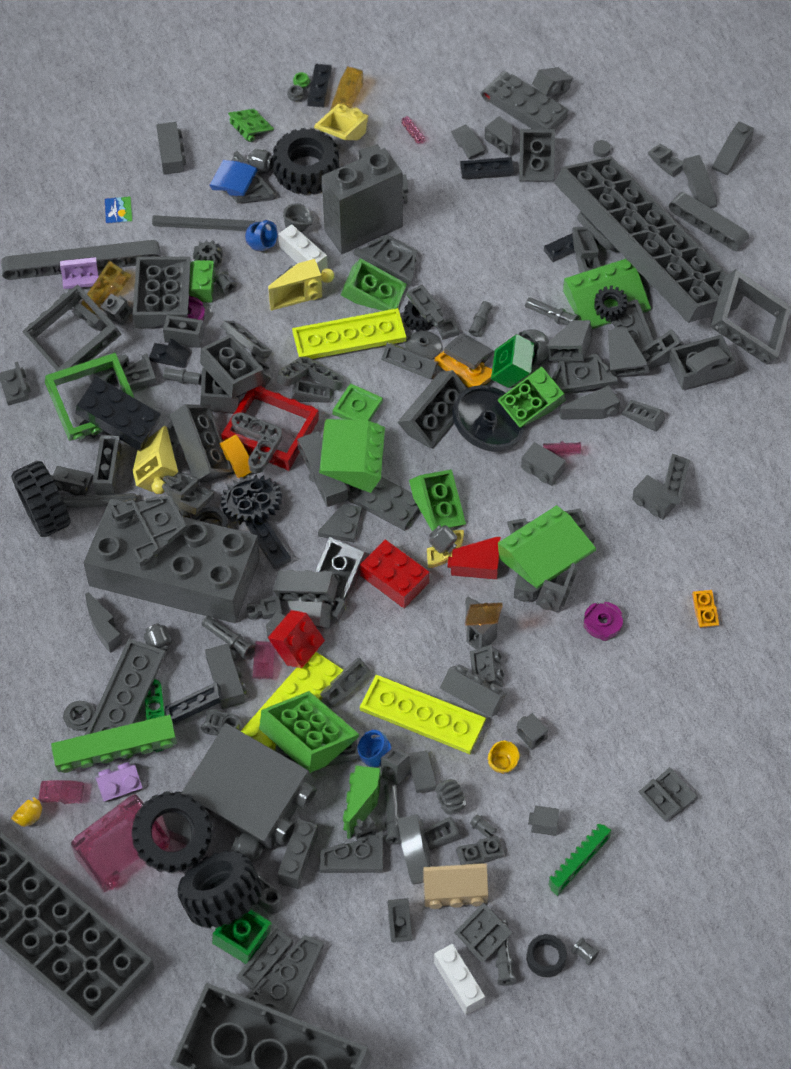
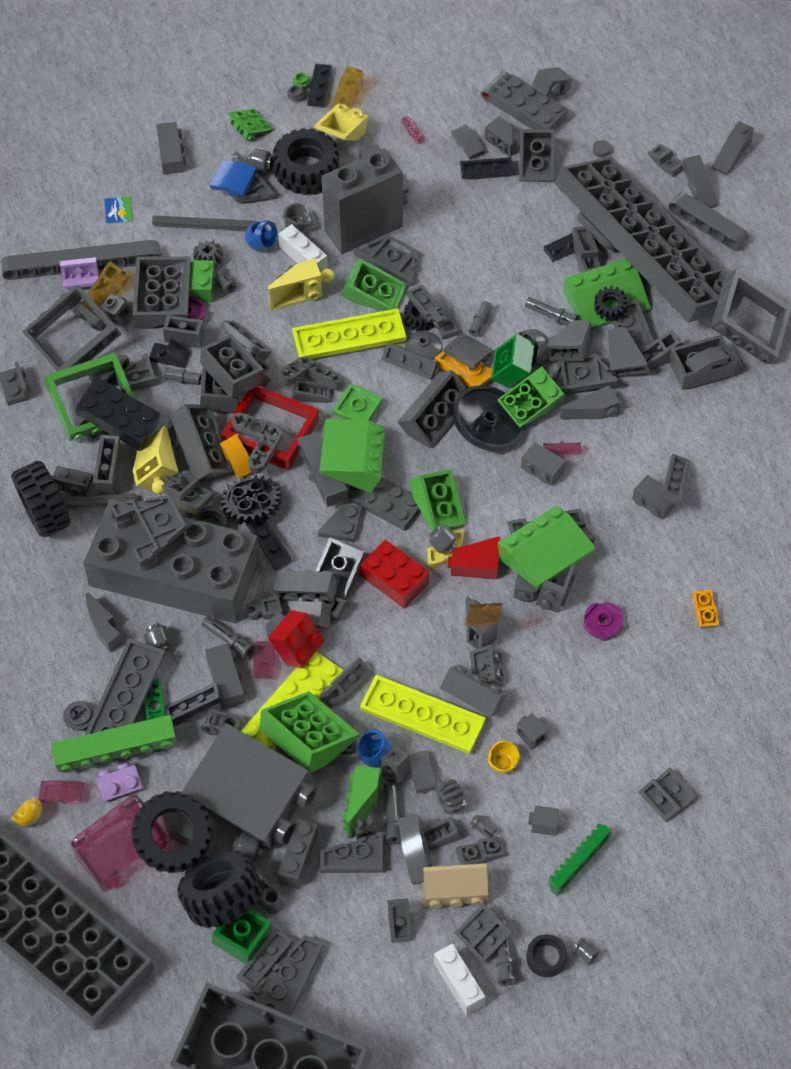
dark grey slope [622,399,665,431] -> none

